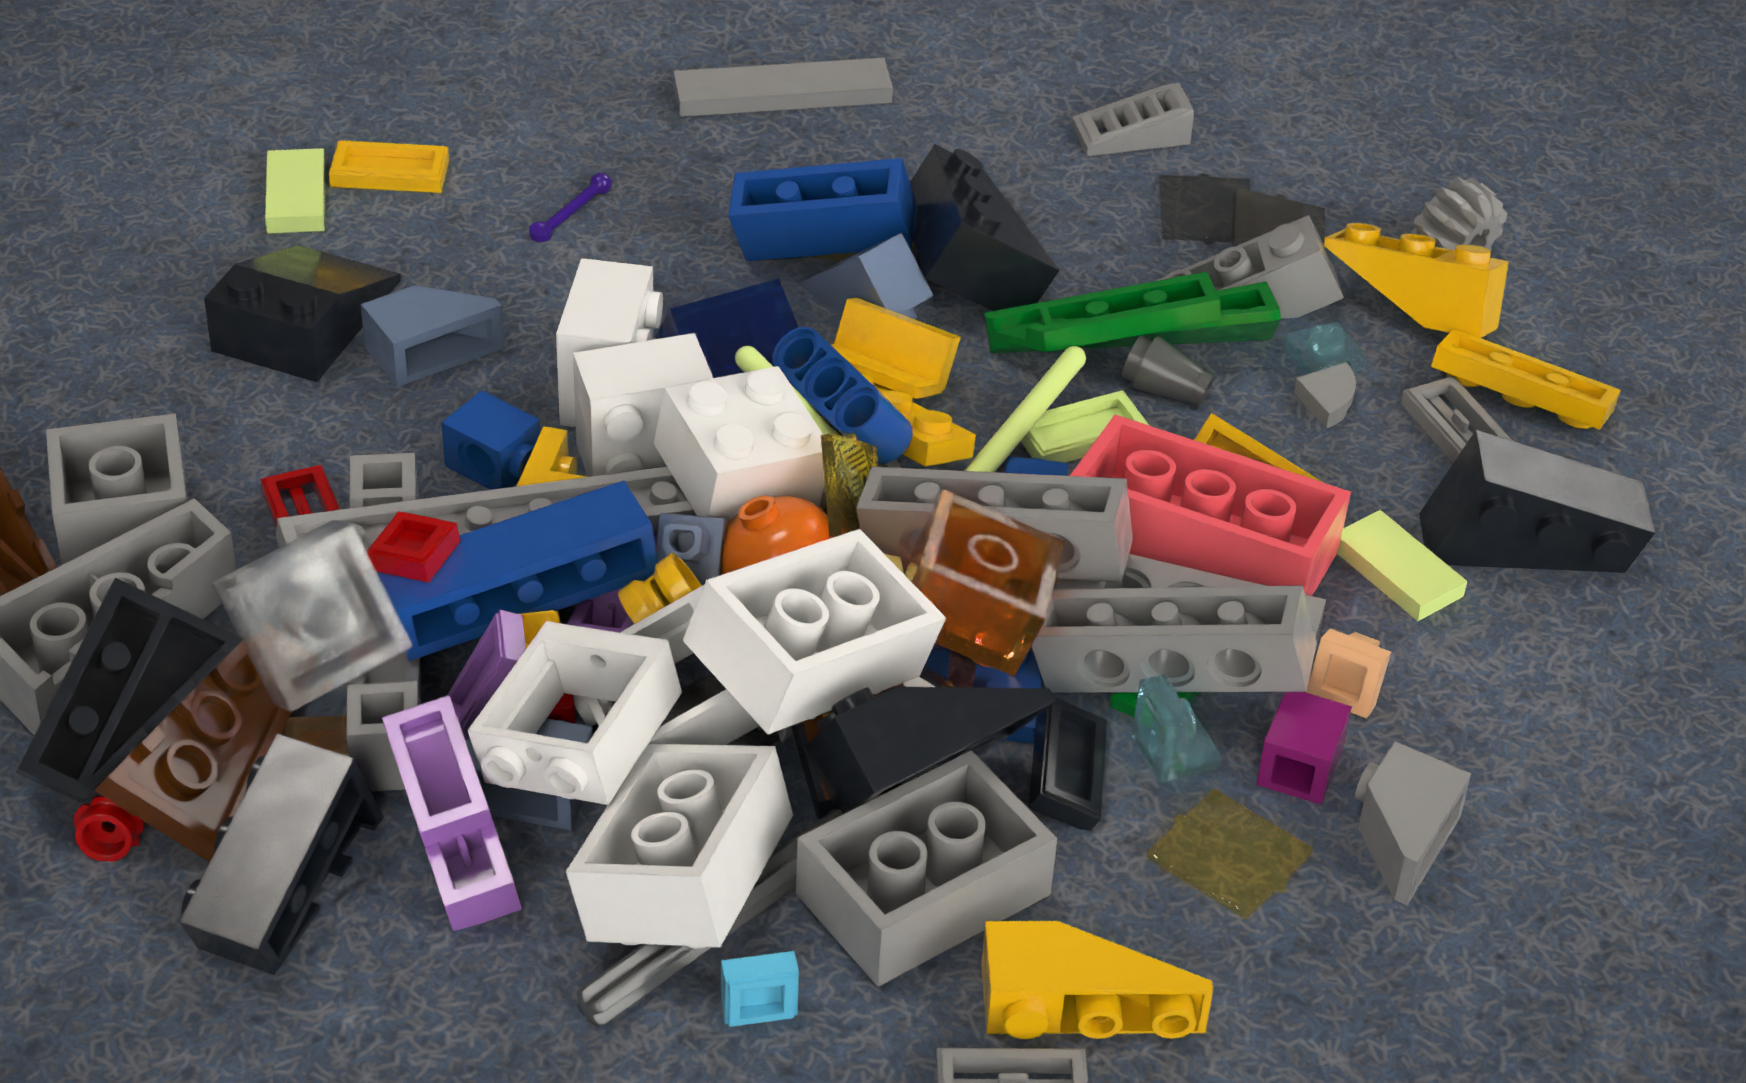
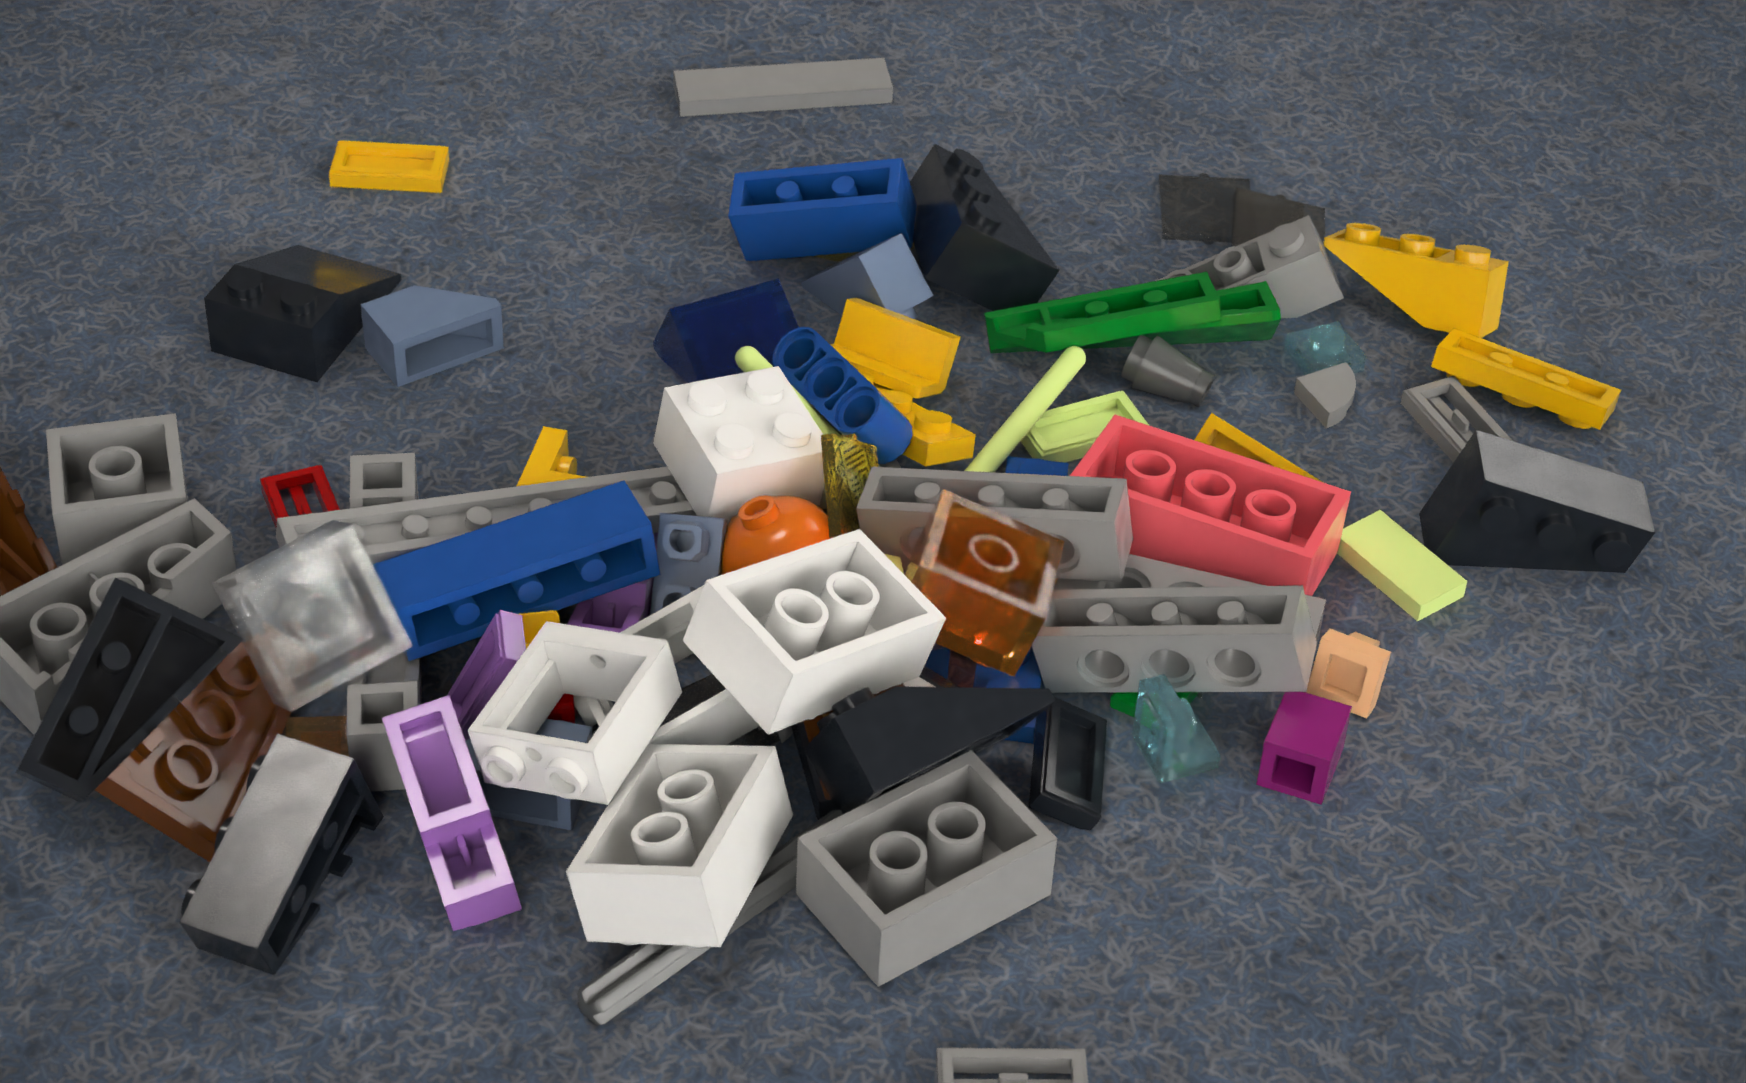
red plate [74,795,144,862] -> none
yellowish green tile [265,148,325,233] -> none
red tile [365,511,461,583] -> none
blue brick [441,390,540,490] -> none
dark purple hinge [529,172,612,242] -> none
white brick [556,258,663,427] -> none
white brick [573,333,713,477] -> none
yellow wheel [618,553,702,624] -> none
medium azure tile [721,951,799,1027] -> none
yellow slope [981,921,1213,1039] -> none
light grey slope [1072,83,1194,156] -> none
clear yellow piece [1147,788,1313,920] -> none
light grey slope [1355,741,1471,906] -> none
light grey gear [1411,177,1507,251] -> none

